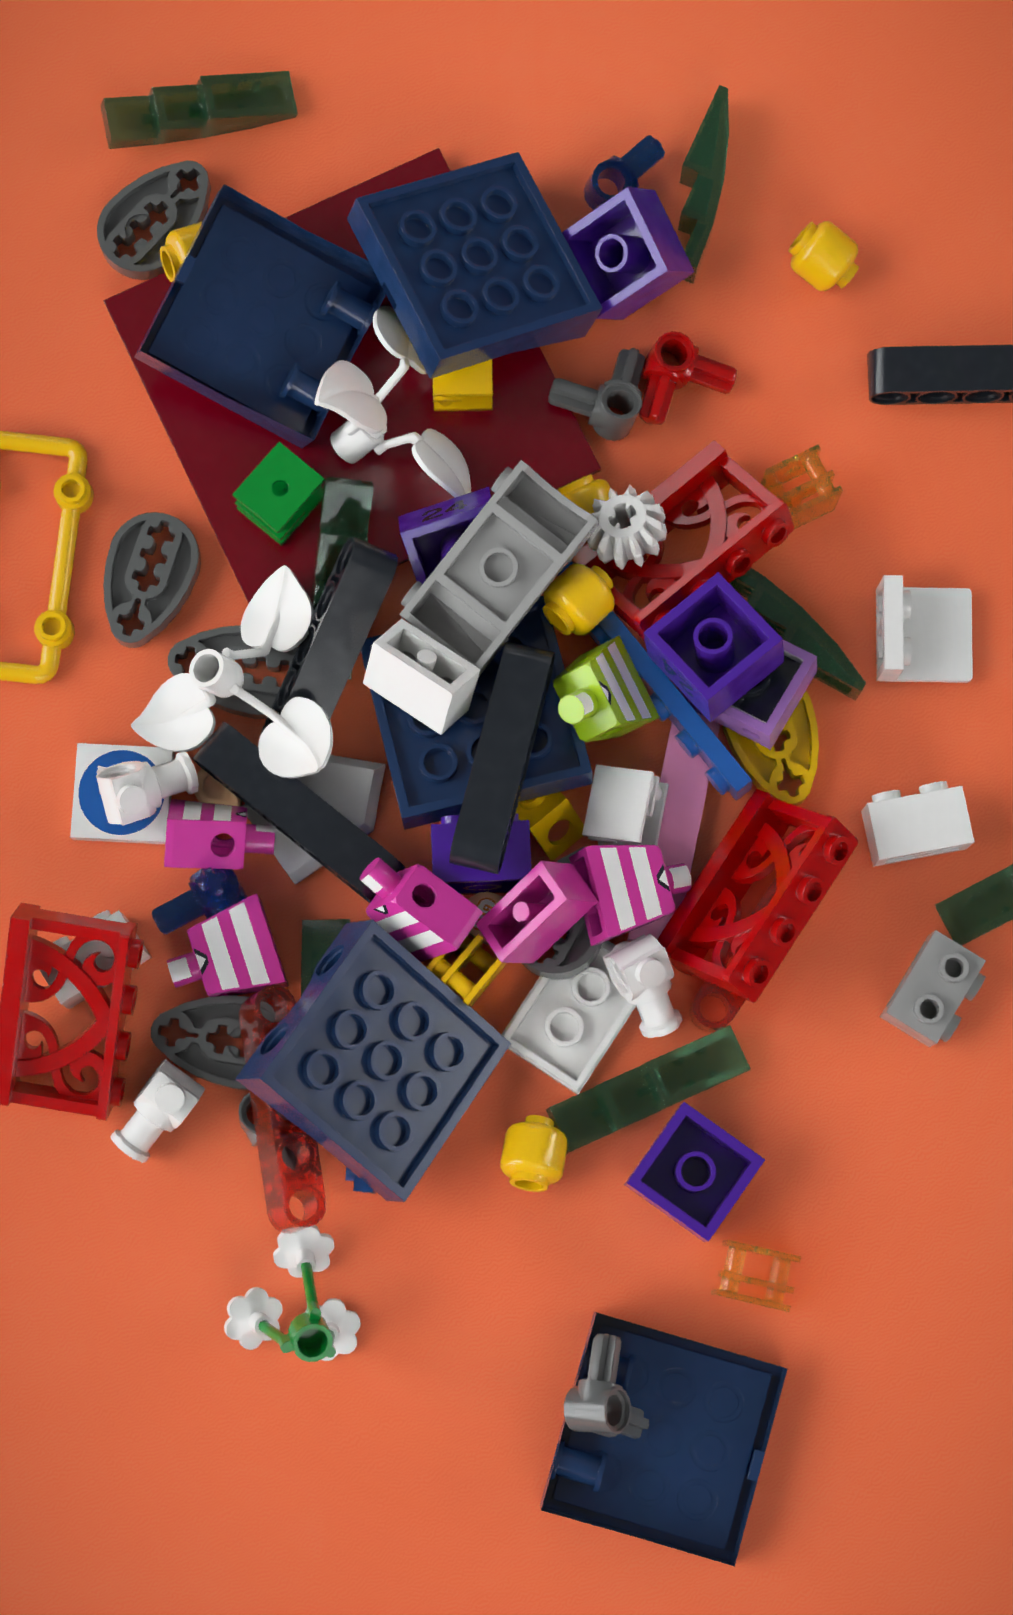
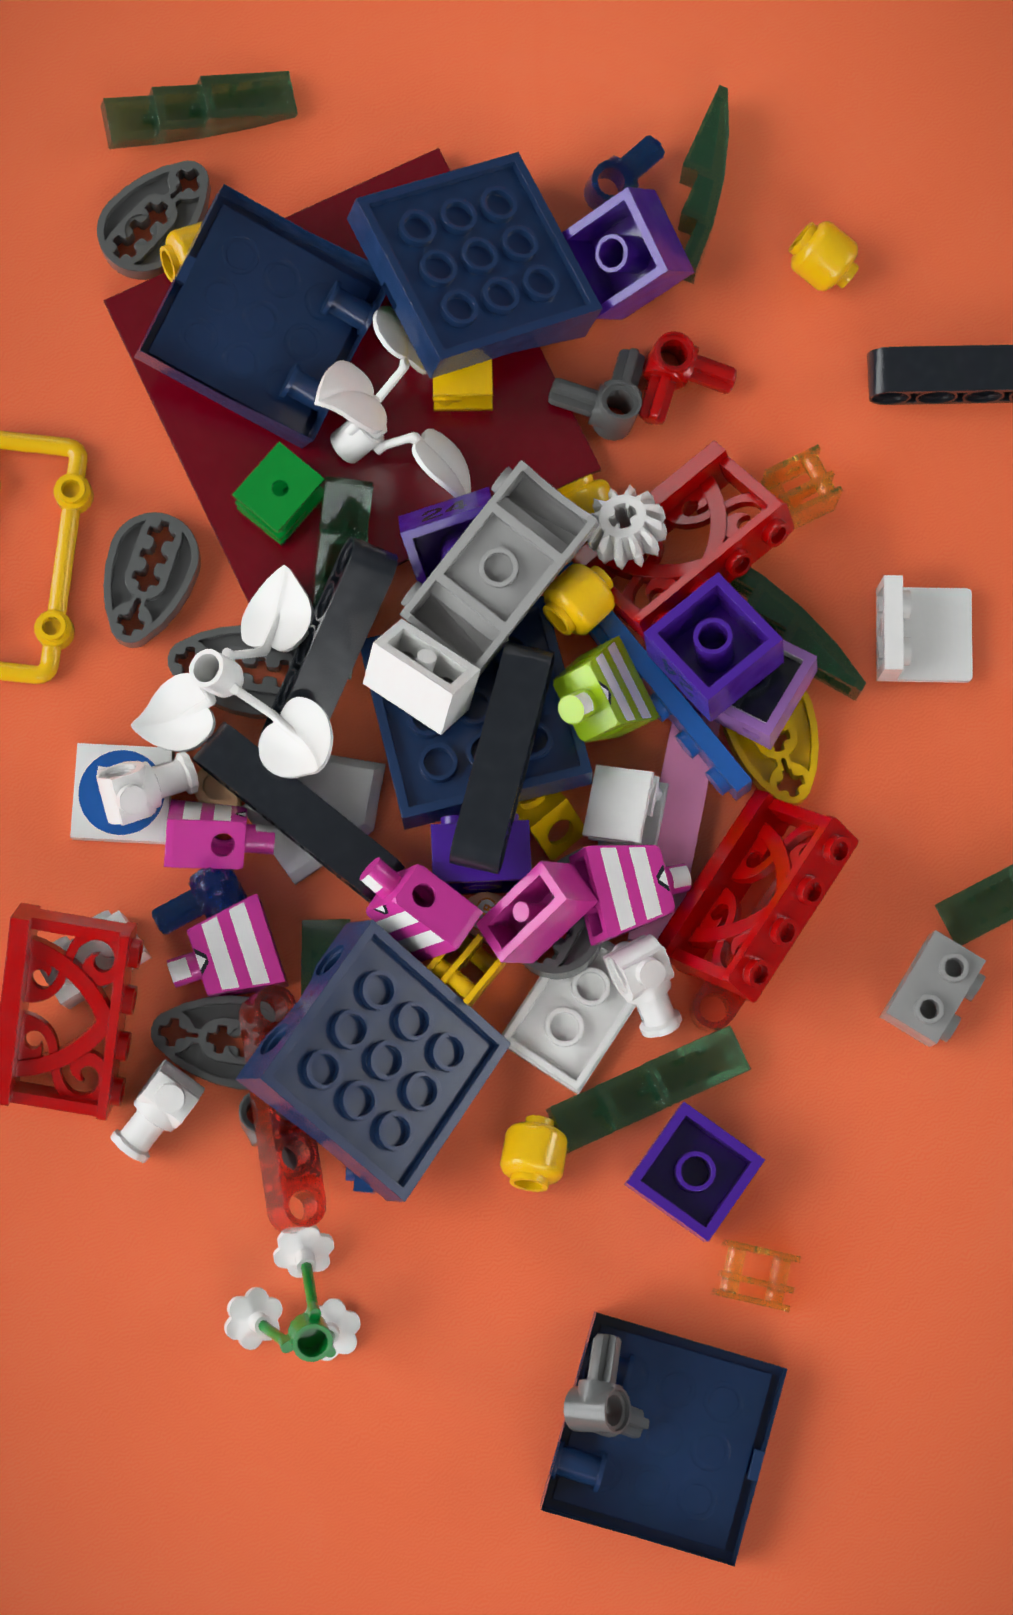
white brick [861,781,975,867] -> none

